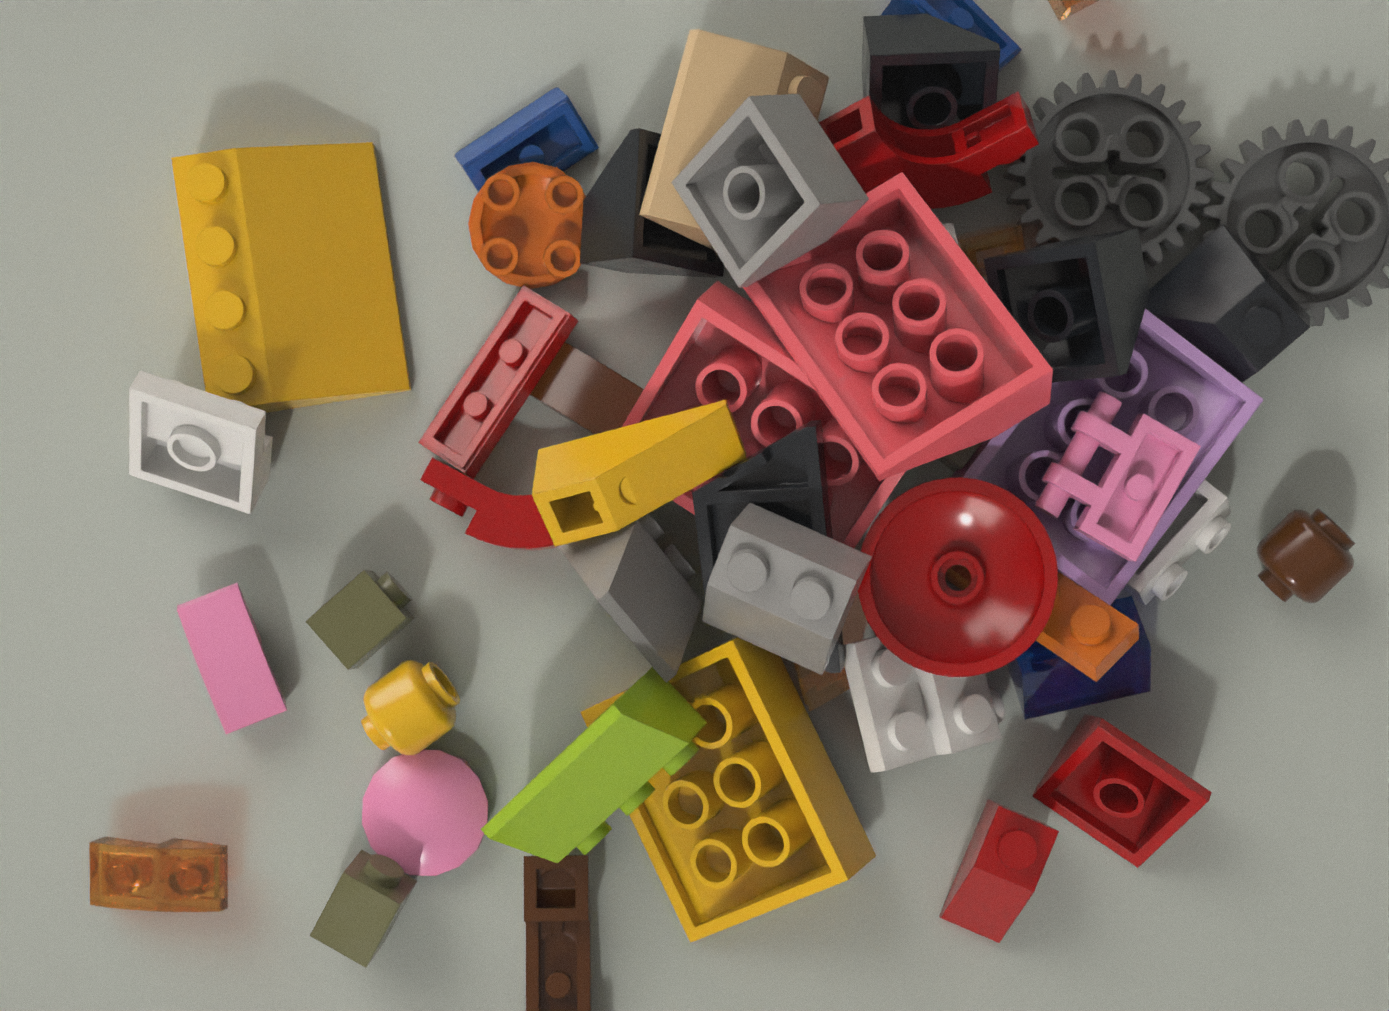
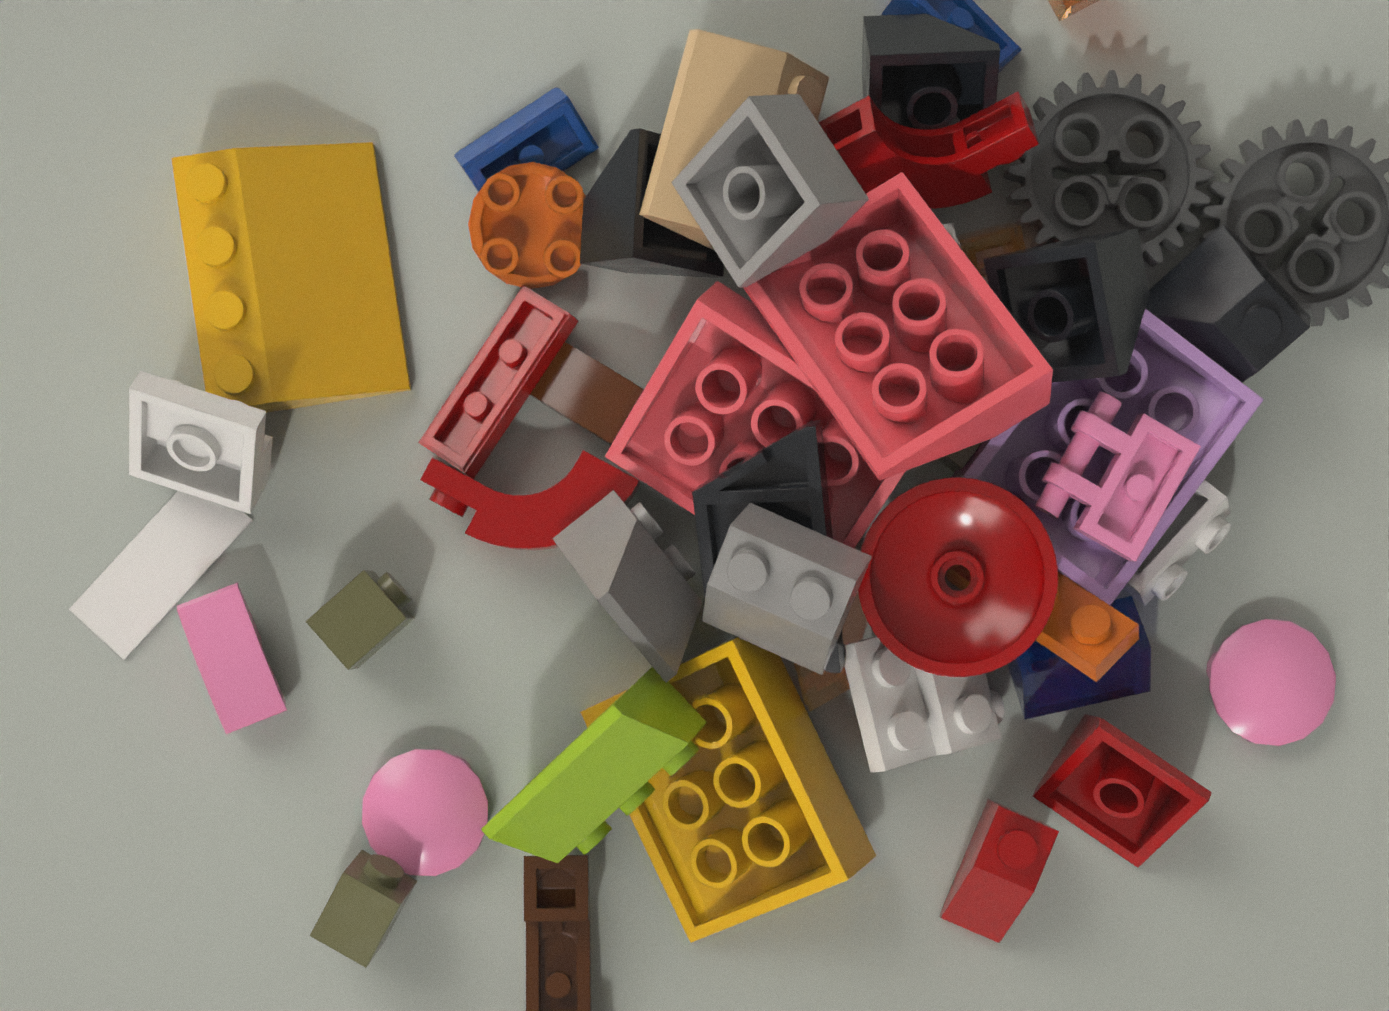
clear orange slope [89,836,228,912] -> none
yellow head [361,660,460,755] -> none
yellow slope [532,400,746,547] -> none
reddish brown head [1257,508,1355,603] -> none
none -> white sticker [69,491,253,660]
none -> bright pink dish [1206,619,1336,746]

